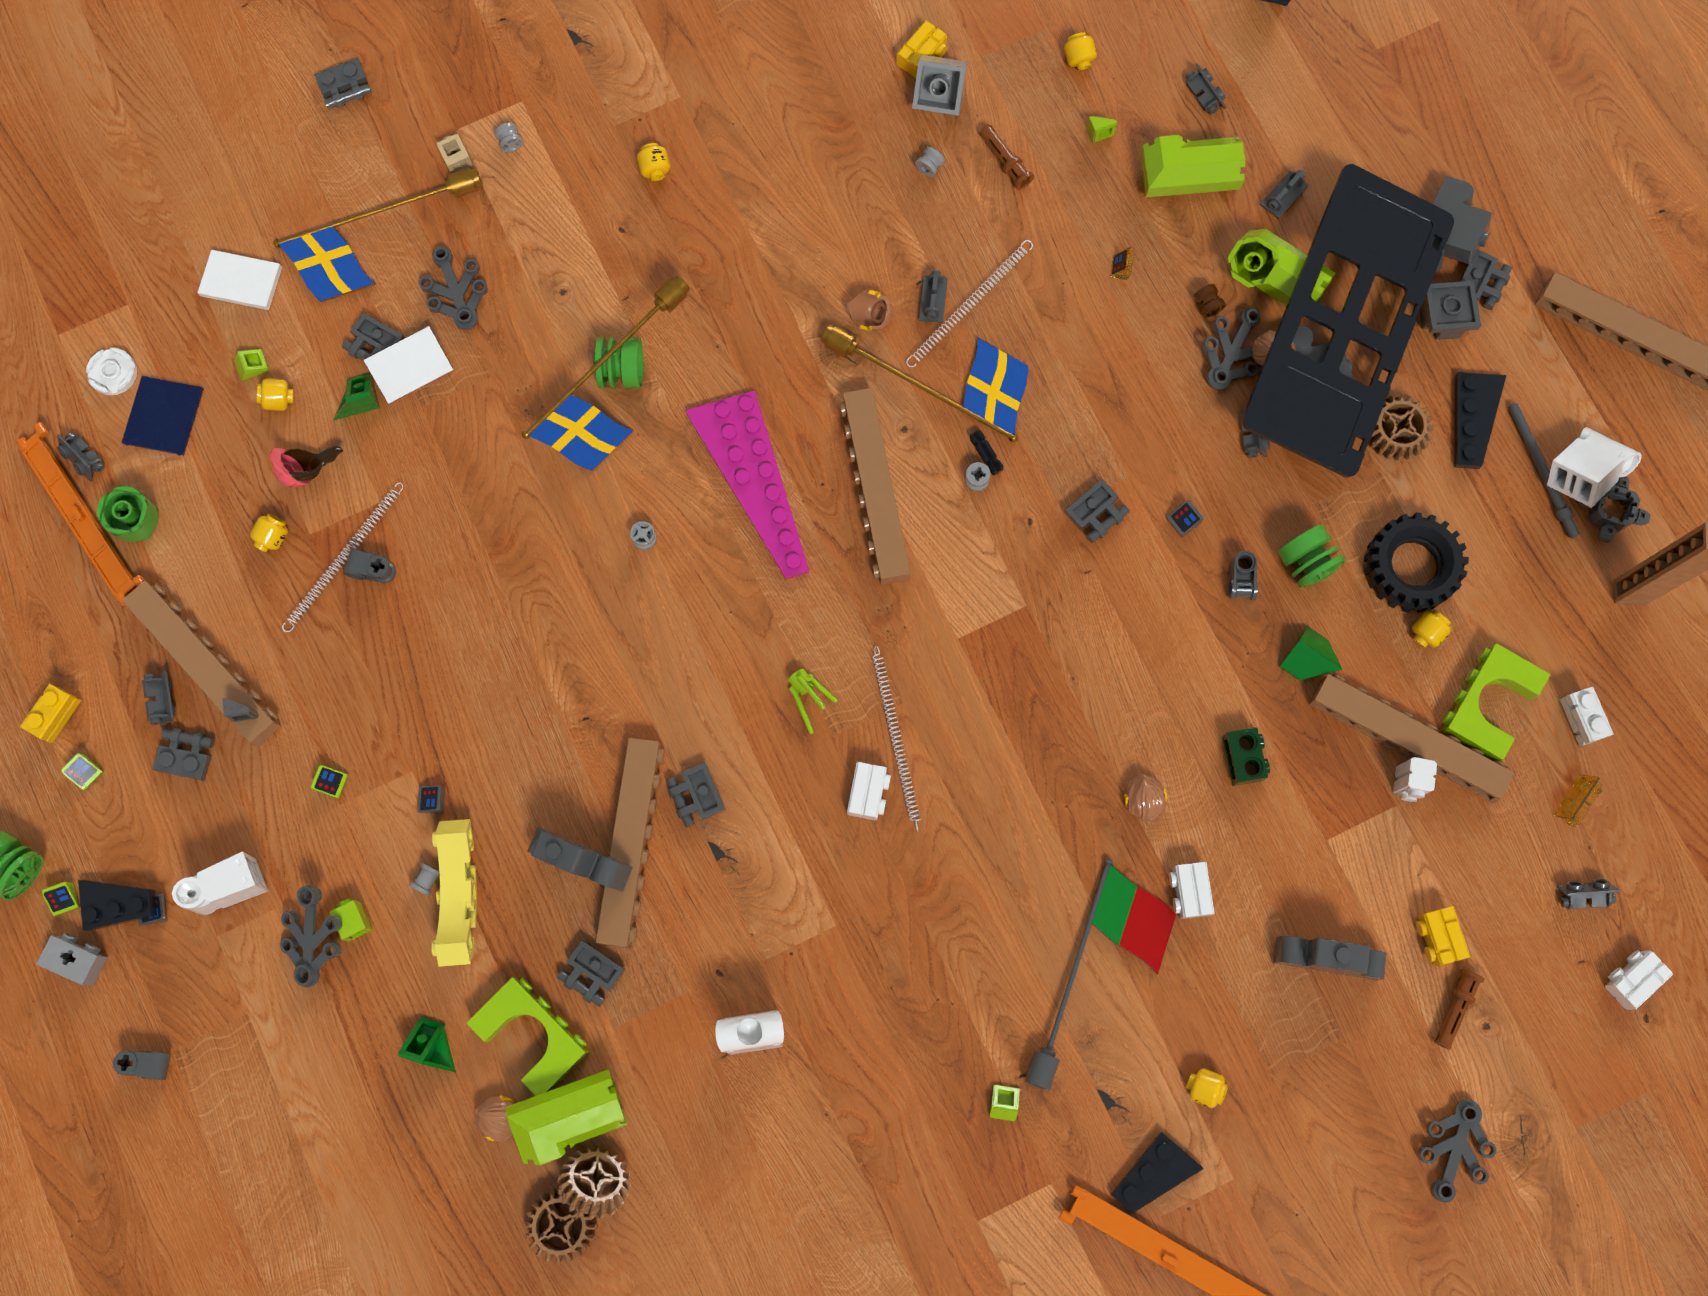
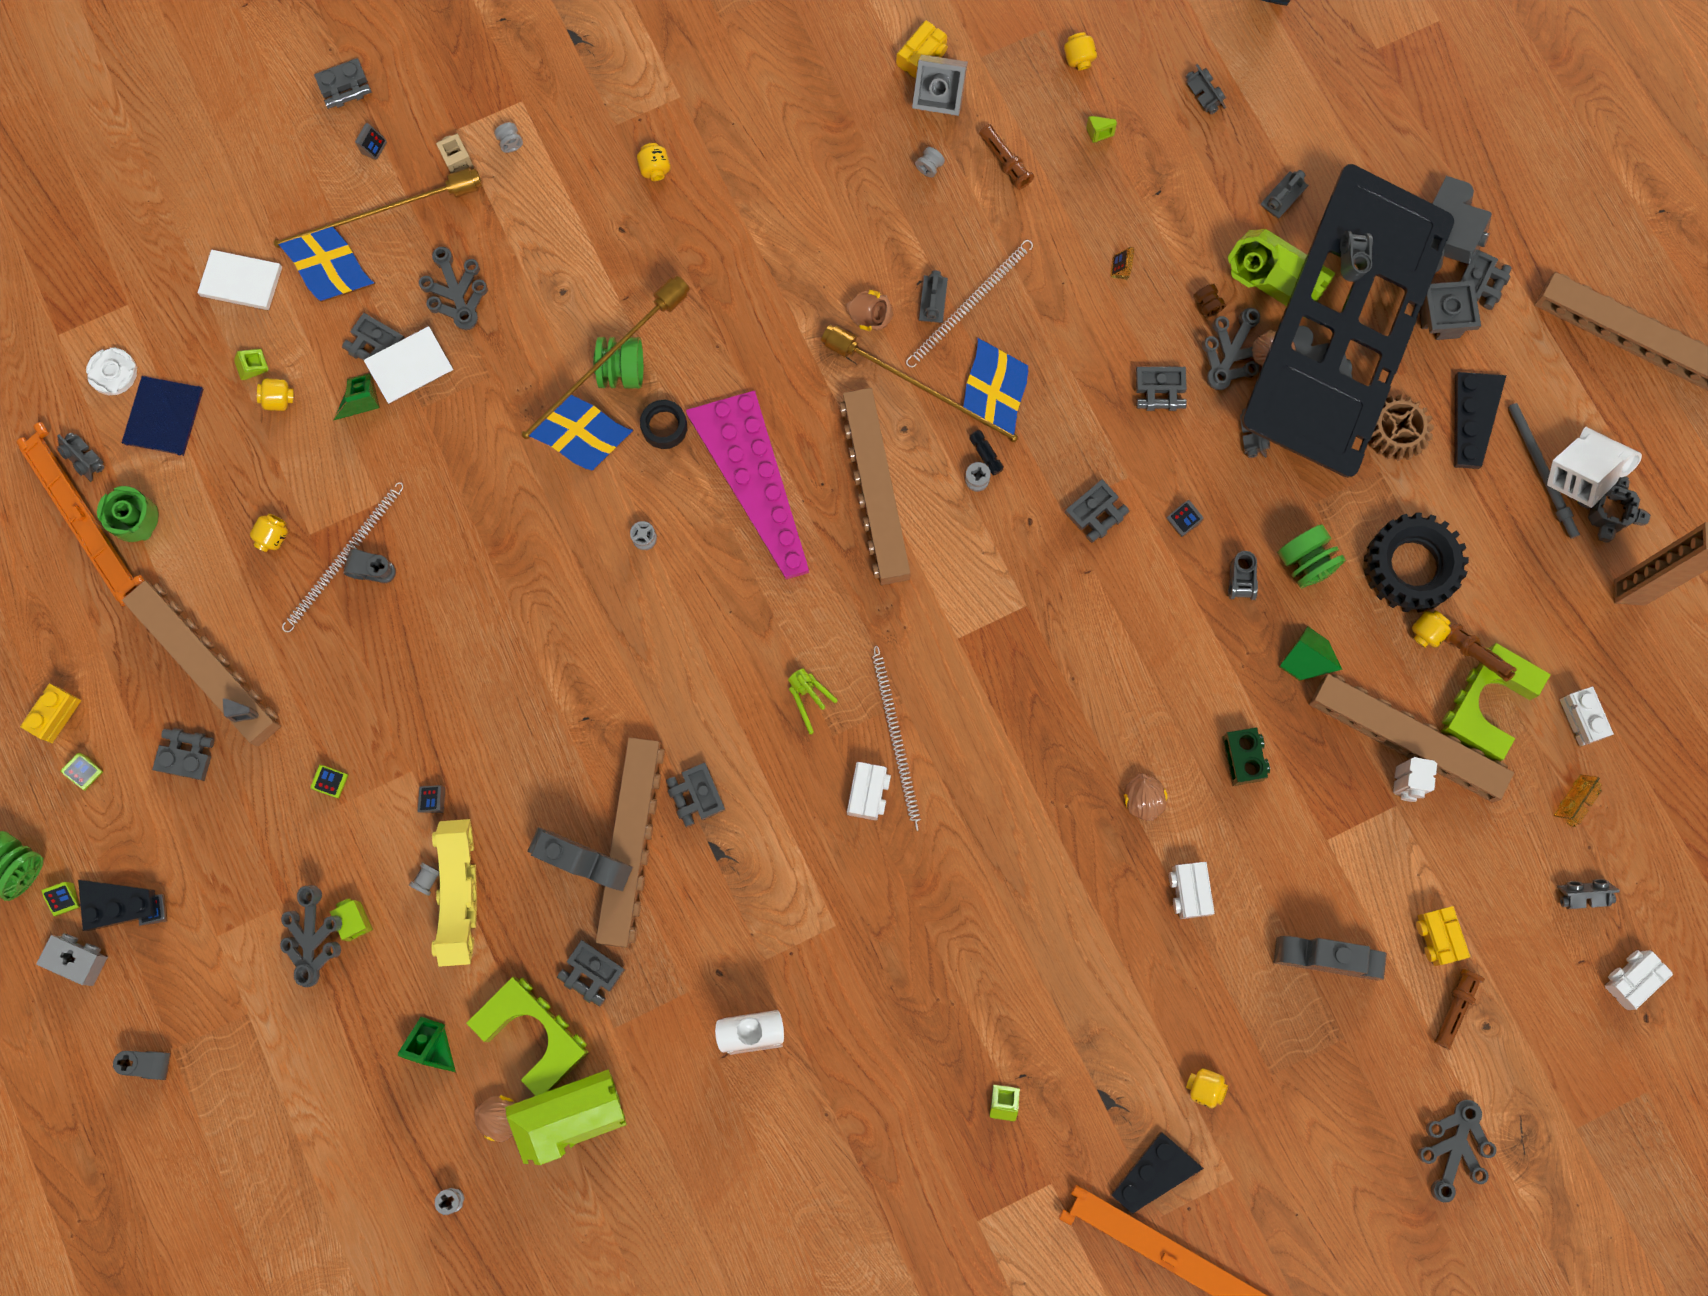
dark grey hinge [142,671,175,727] -> none
white piece [172,851,268,915] -> none
piece [270,446,343,487] -> none
medium nougat gear [524,1188,598,1264] -> none
medium nougat gear [557,1146,631,1220] -> none
flag [1025,859,1176,1091] -> none
lime brick [1140,135,1245,197] -> none
none -> slope [355,123,387,160]
none -> light grey bush [435,1188,465,1215]
none -> black tyre [640,400,688,449]
none -> dark grey plate [1136,367,1187,411]
none -> dark grey piece [1340,231,1373,282]
none -> dark orange pin [1444,623,1517,682]

